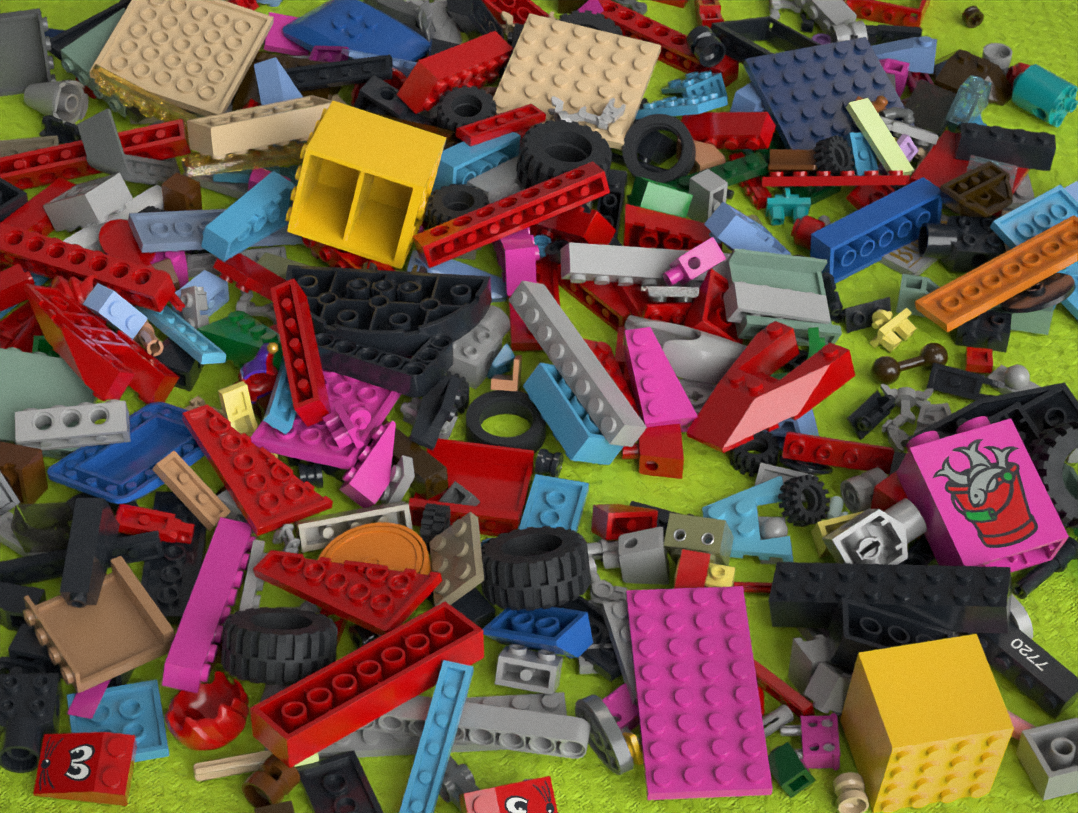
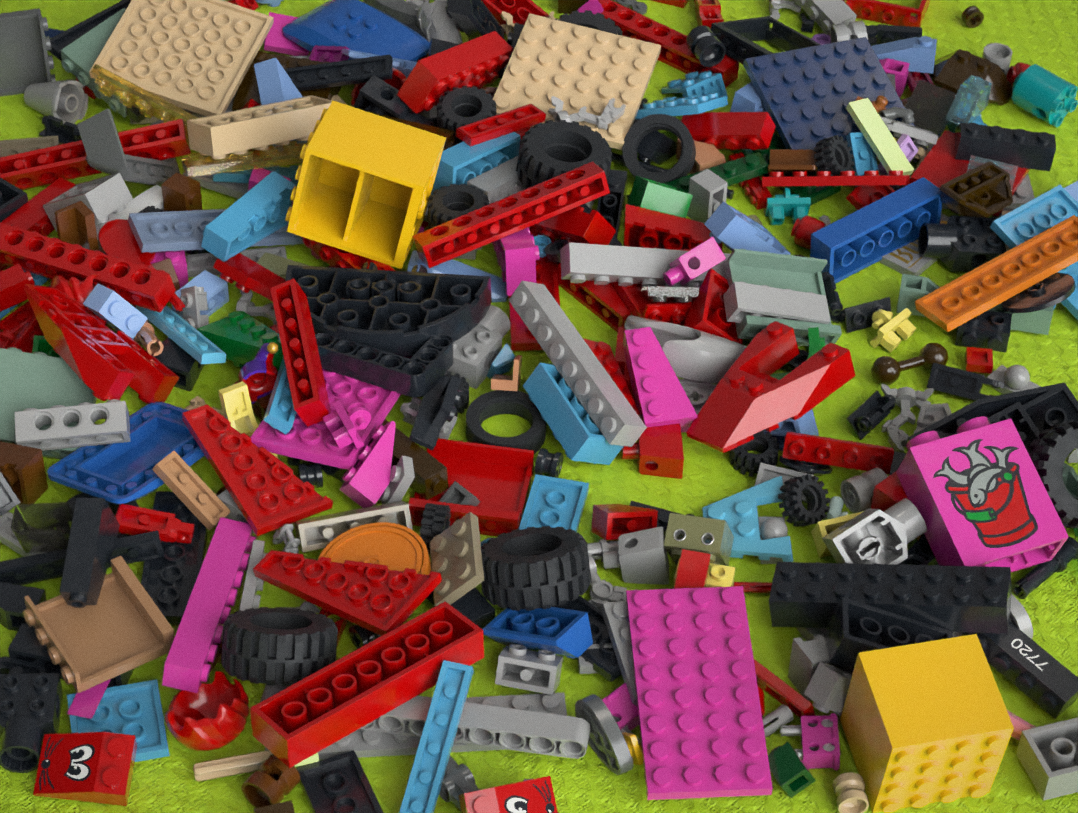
none -> reddish brown panel [55,201,99,251]

